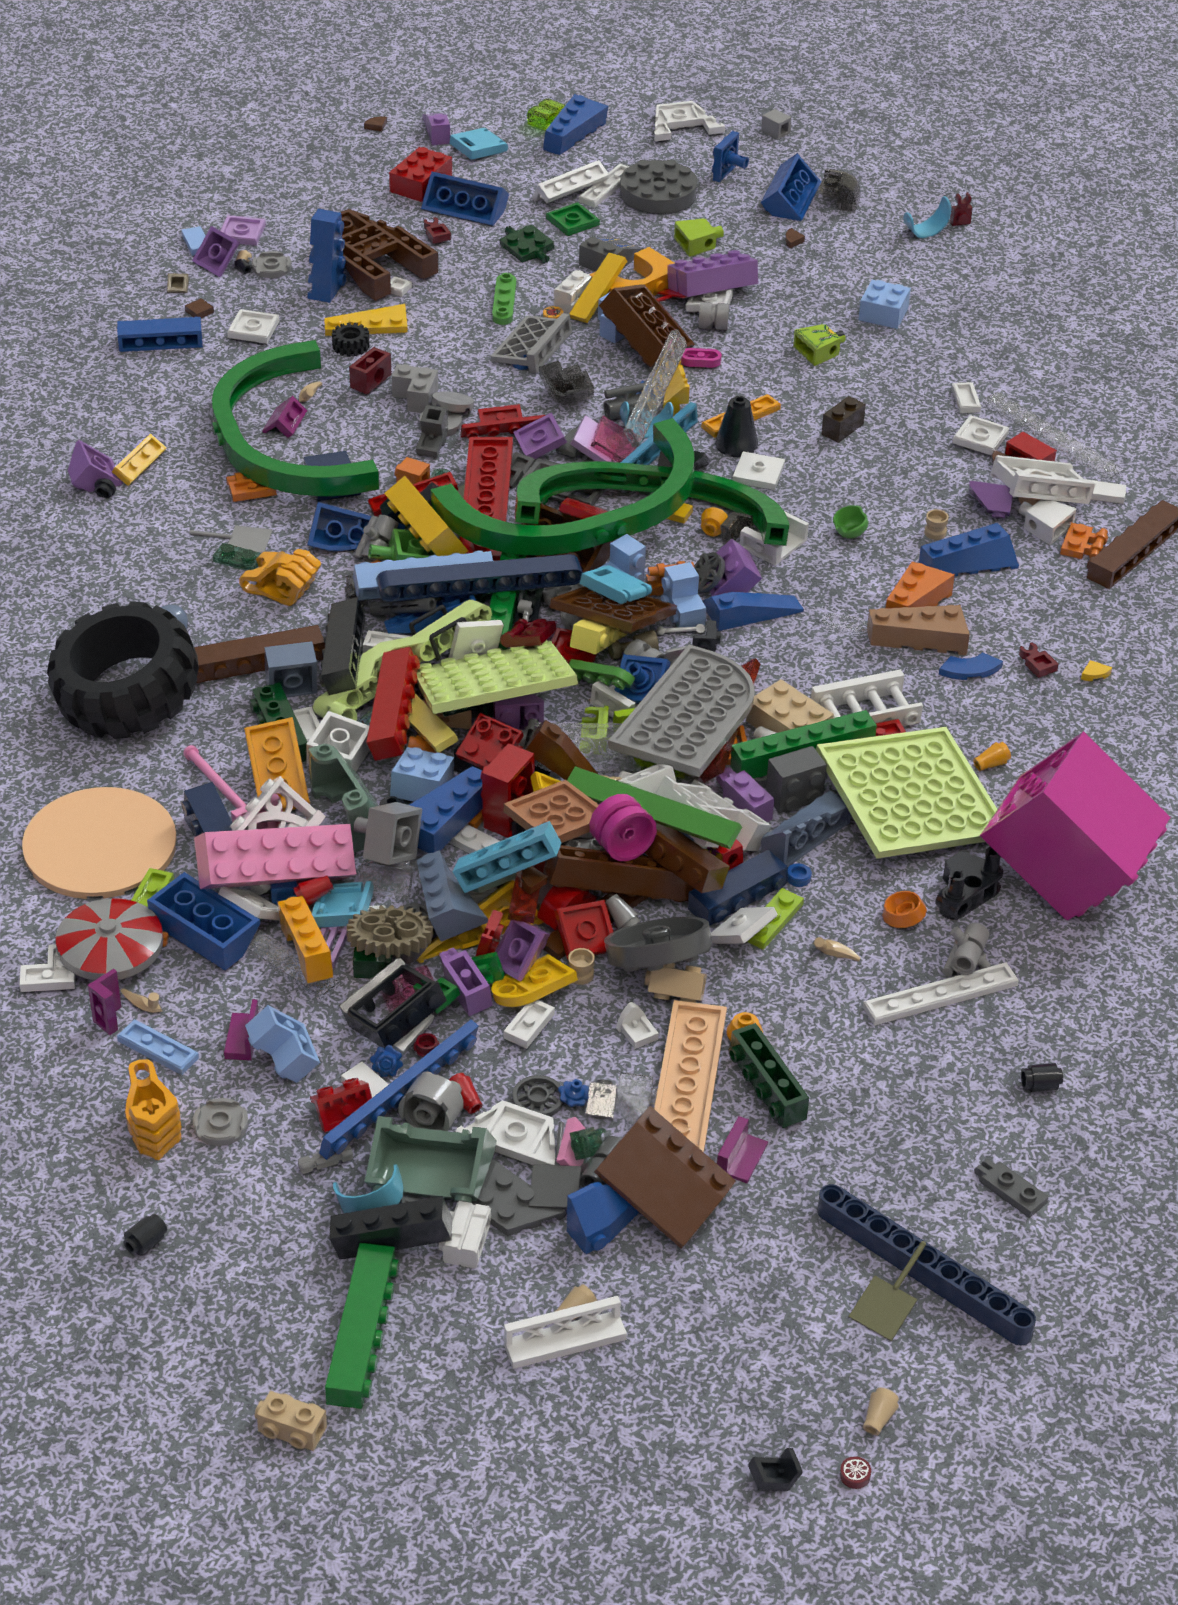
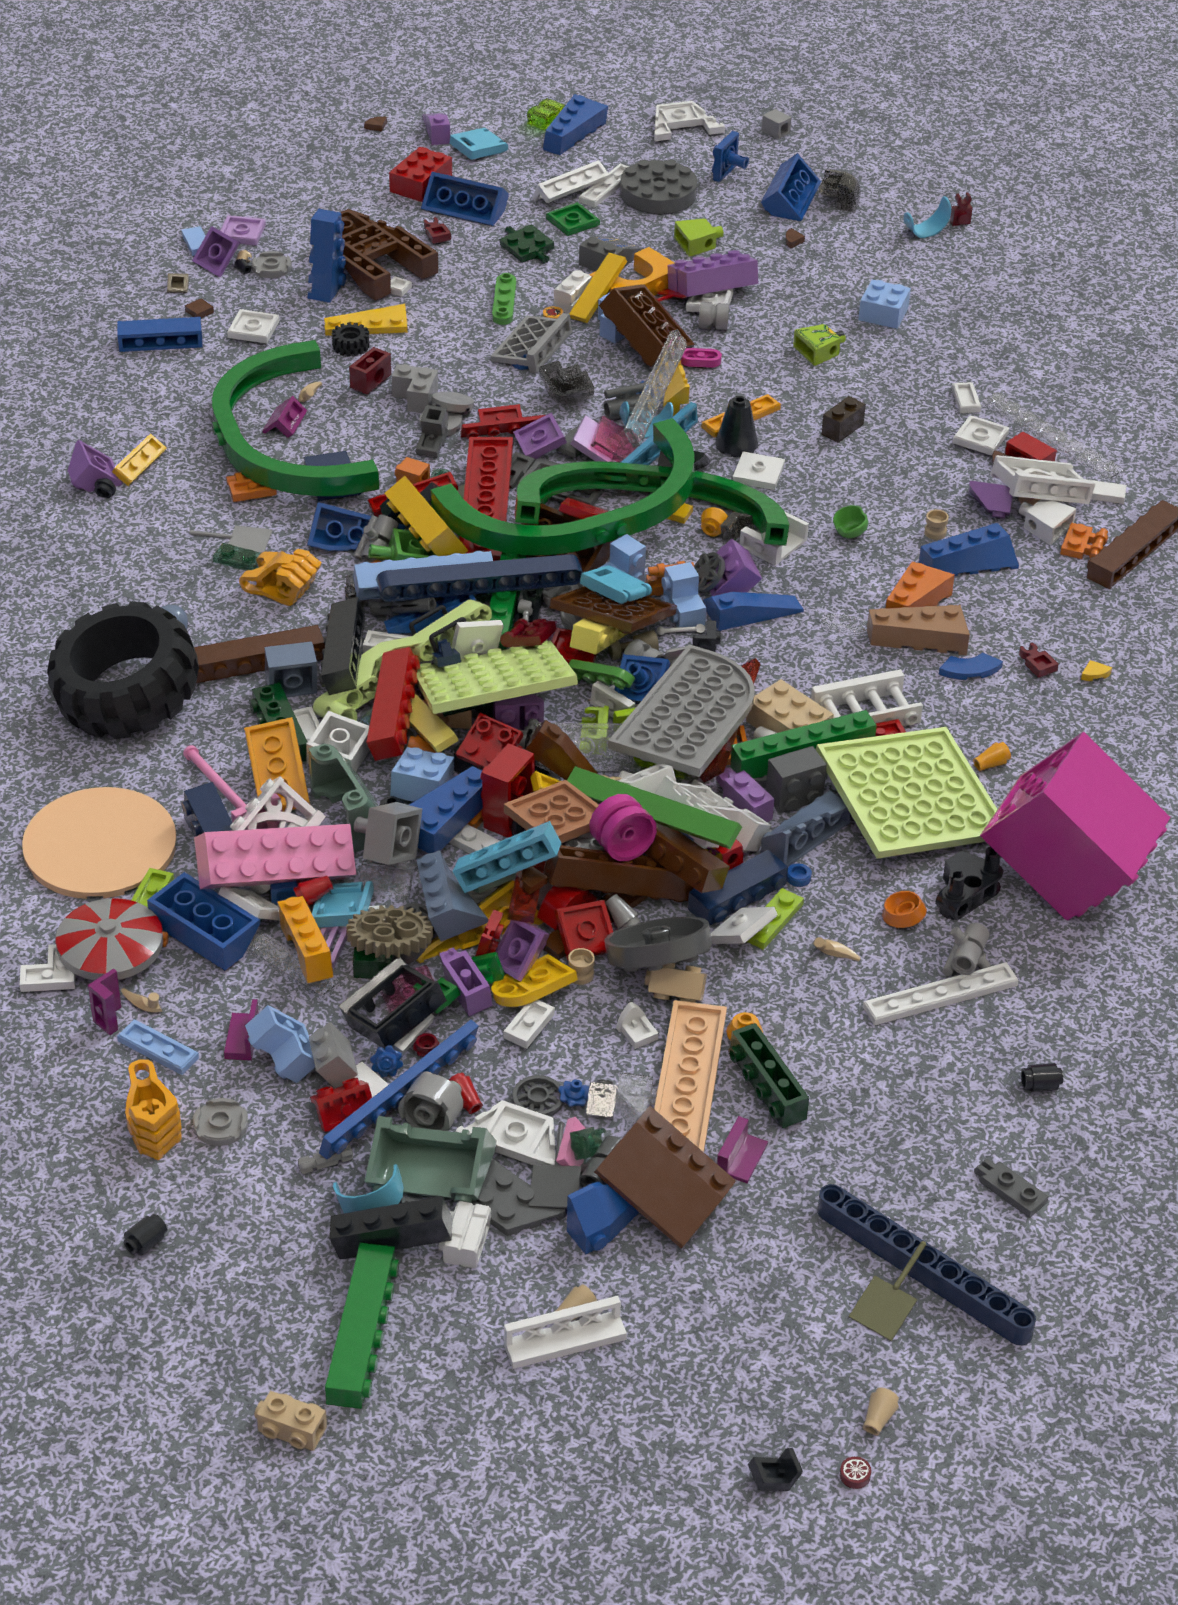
none -> light grey brick [309,1022,358,1088]
none -> dark blue tile [432,639,461,668]

